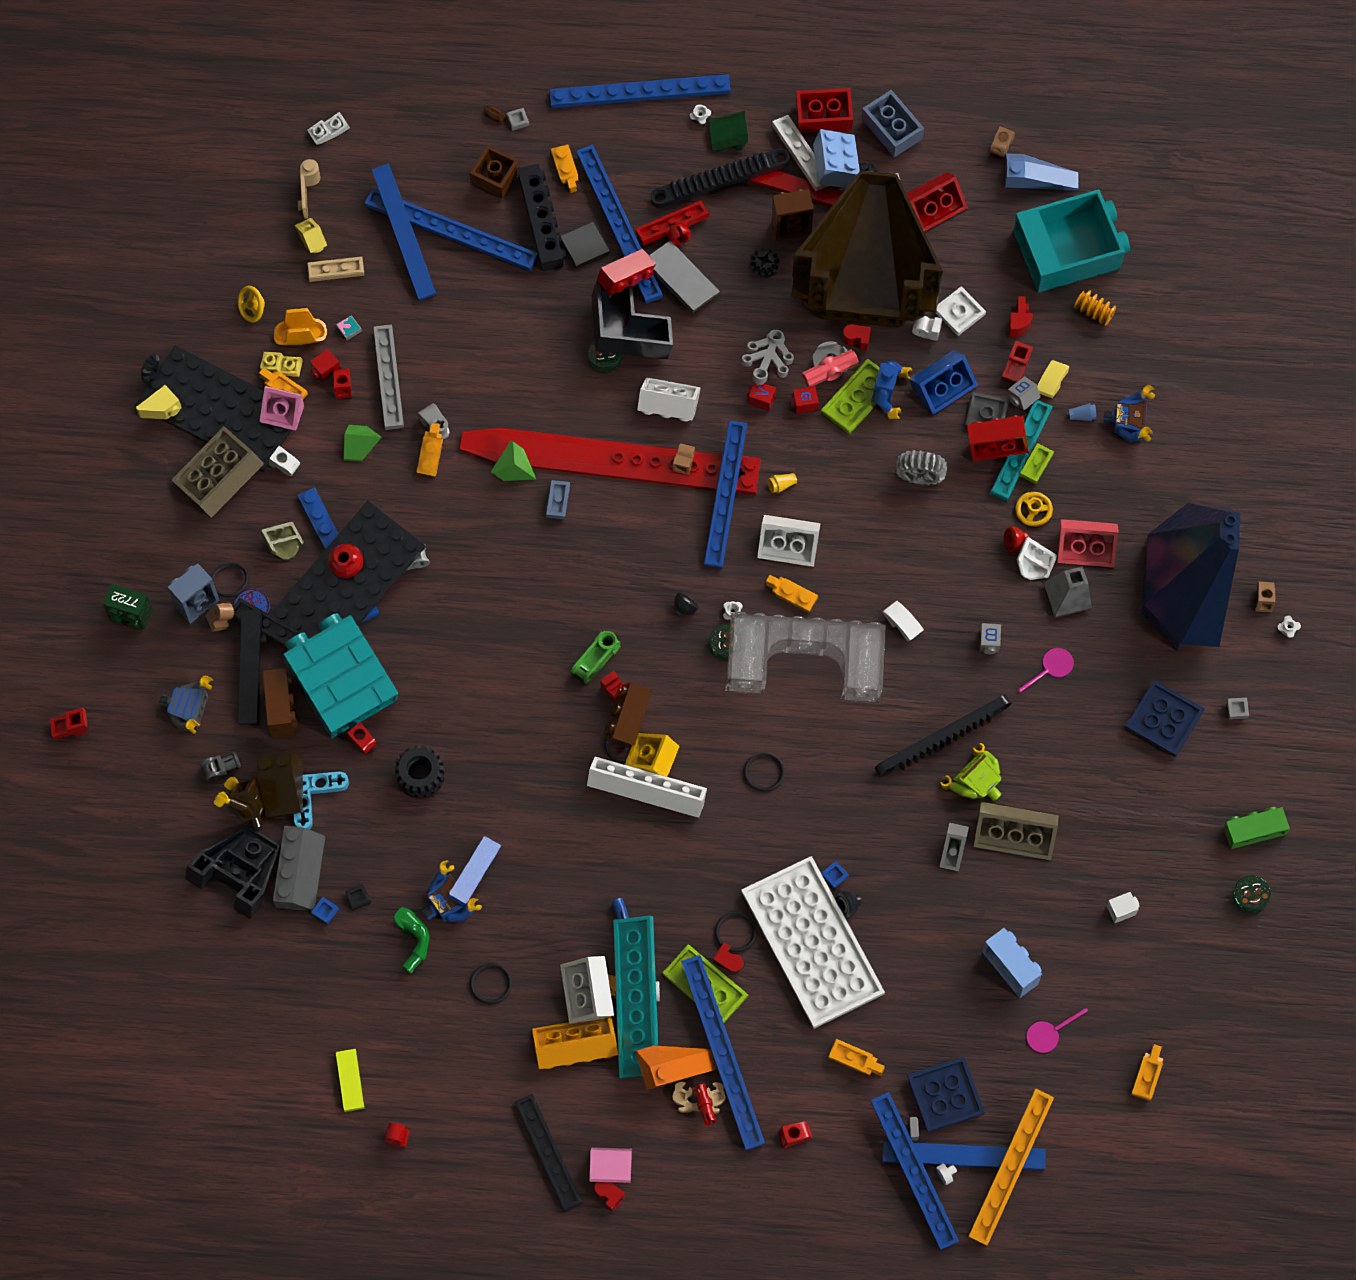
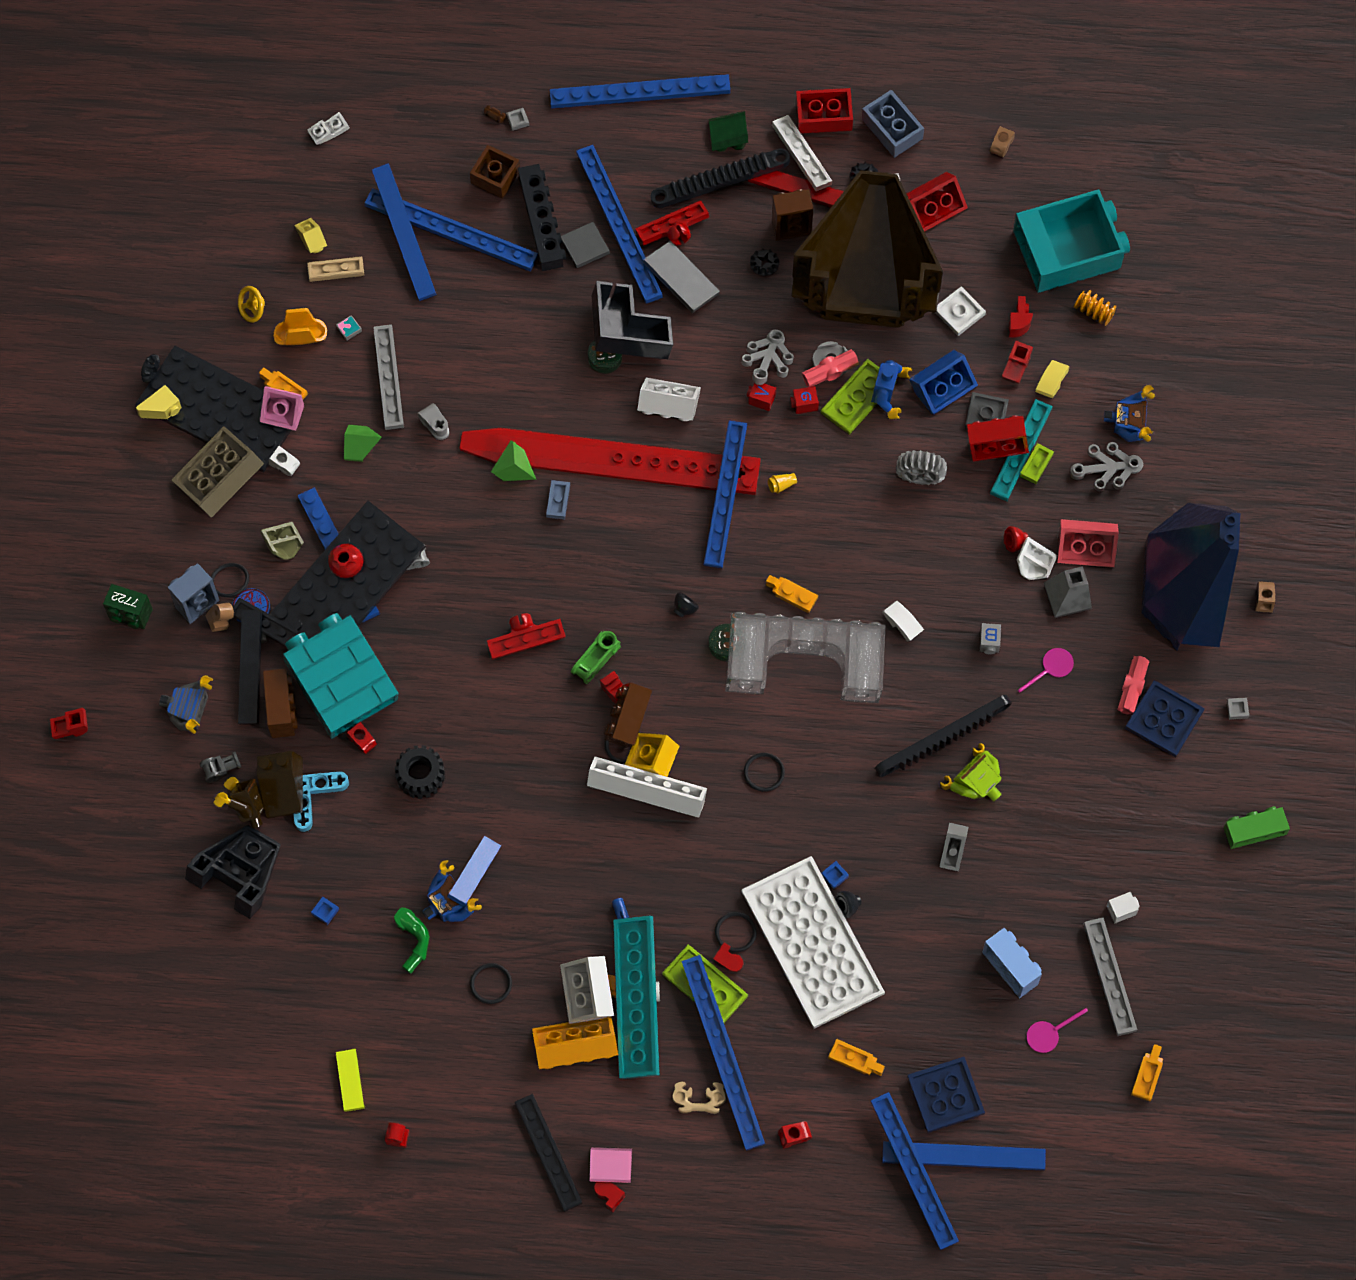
light yellow slope [260,352,303,377] -> none
dark grey slope [273,826,326,911] -> none
tan door [298,159,321,219] -> none
red brick [310,349,341,382] -> none
red leg [334,368,352,399] -> none
black tile [345,884,371,911] -> none
light orange hinge [417,423,443,476] -> none
light orange hinge [551,144,579,193] -> none
brick [596,249,656,295] -> none
orange wedge [635,1045,718,1090] -> none
medium nougat leg [673,443,695,475] -> none
white plate [690,105,711,124] -> none
red pin [693,1084,717,1126] -> none
white plate [723,601,742,620] -> none
white slope [757,515,820,567] -> none
light blue brick [813,129,860,189] -> none
red leg [843,325,871,351] -> none
light grey tile [909,1117,919,1142] -> none
white leg [912,316,942,341] -> none
white tile [936,1164,957,1185] -> none
light orange plate [968,1089,1054,1246] -> none
dark tan slope [974,802,1059,860] -> none
medium blue wedge [1005,154,1078,190] -> none
light grey brick [1008,376,1040,410] -> none
yellow piece [1015,492,1053,527] -> none
medium blue cone [1069,403,1097,422] -> none
clear green head [1232,875,1271,914] -> none
white plate [1278,616,1301,638] -> none
none -> red plate [487,613,566,660]
none -> light grey plant [1070,442,1143,491]
none -> light grey plate [1084,918,1137,1036]
none -> coral piece [1117,656,1149,715]

